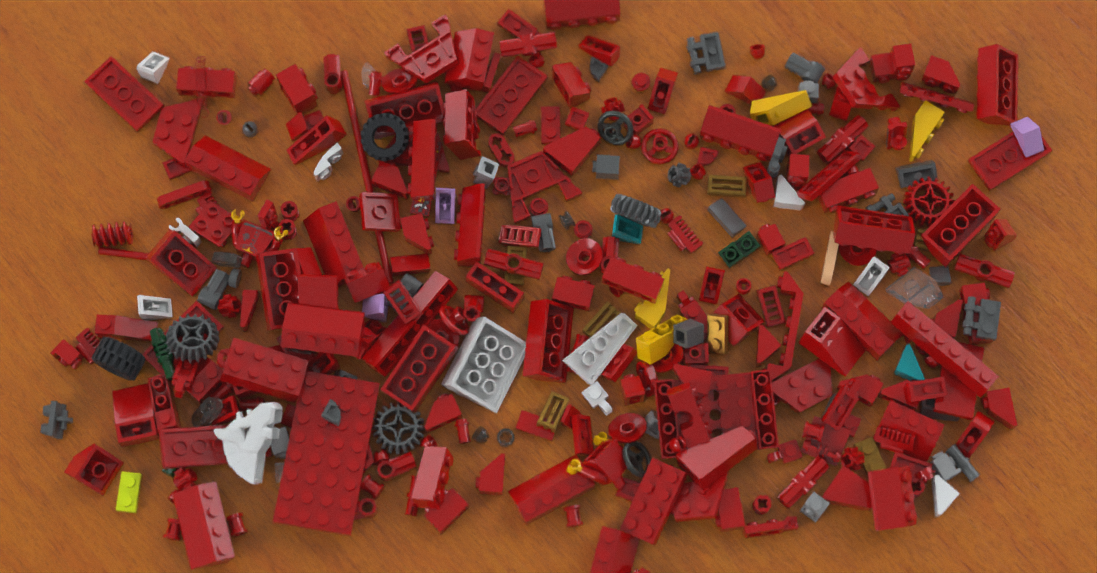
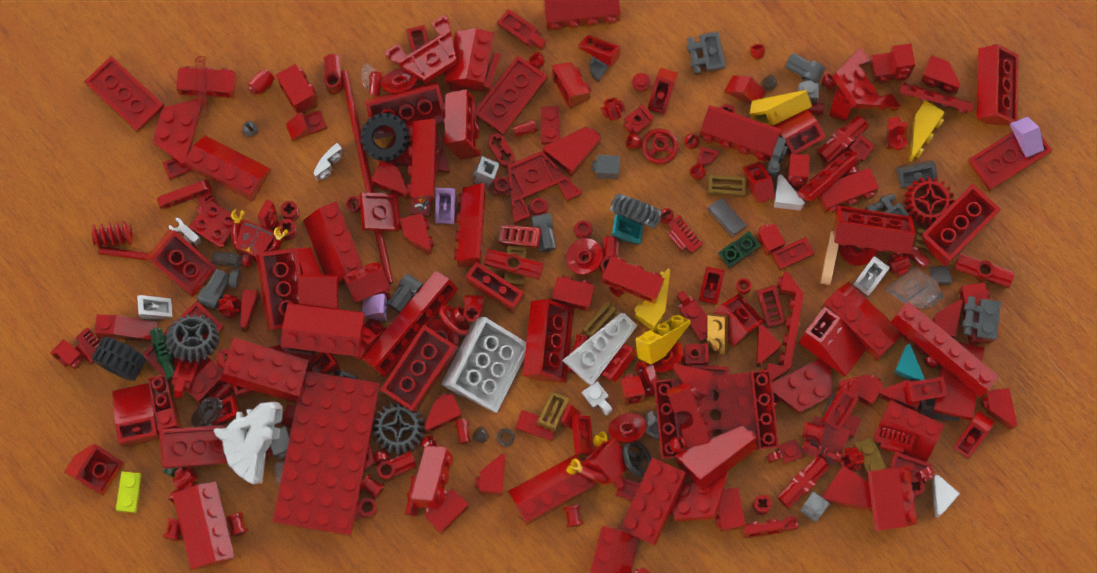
dark grey hips [40,401,73,439] -> none
white slope [136,52,170,84] -> none
red hinge [216,110,232,125] -> none
red pin [240,396,265,412] -> none
red slope [286,115,347,165] -> none
dark grey tile [321,399,341,426] -> none
red slope [383,280,422,324] -> none
red slope [390,253,431,276] -> none
red piece [499,32,558,58] -> none
clear smoke bush [558,211,575,230] -> none
red plate [565,106,590,130] -> none
pearl dark grey piece [597,111,633,145] -> none
dark grey gear [668,163,691,188] -> none
dark grey brick [674,319,704,348] -> none
light grey brick [930,451,961,481] -> none
dark grey pin [945,444,980,482] -> none
red slope [984,219,1017,252] -> none

